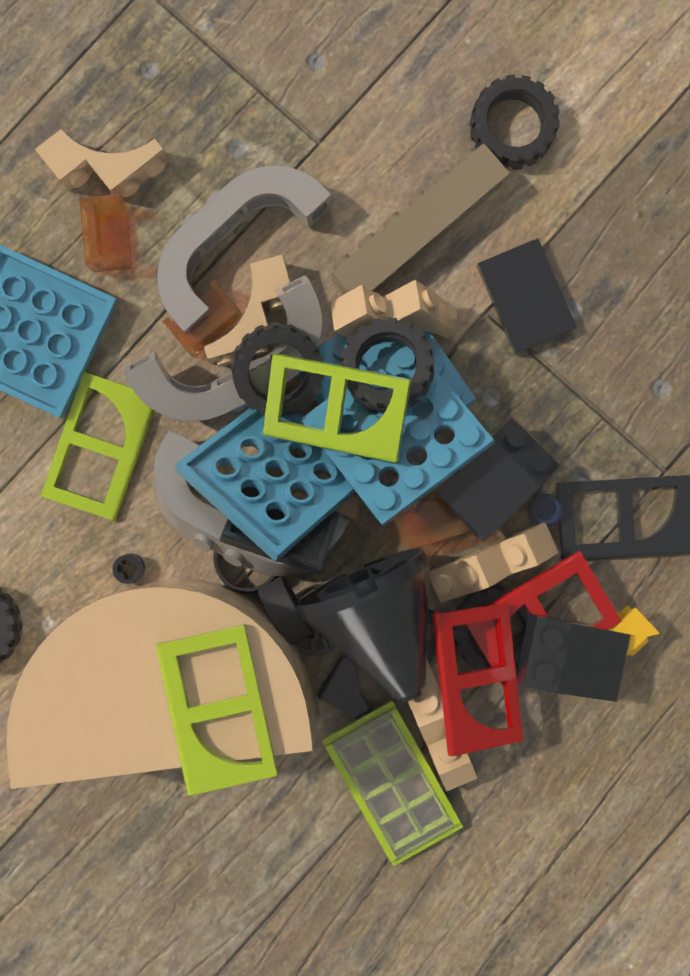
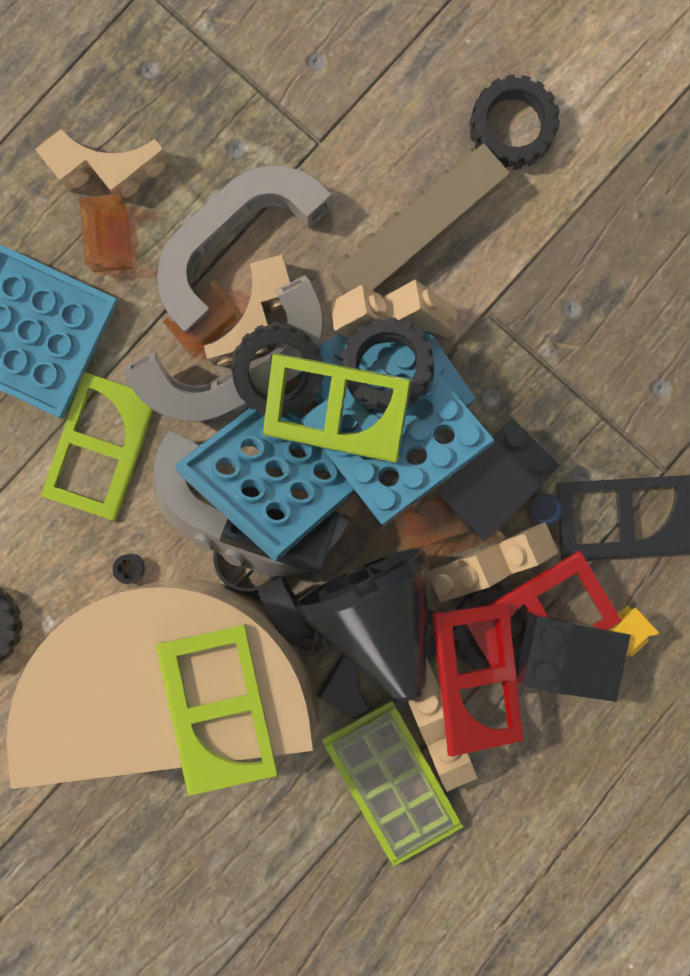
black tile [476,238,577,355] -> none

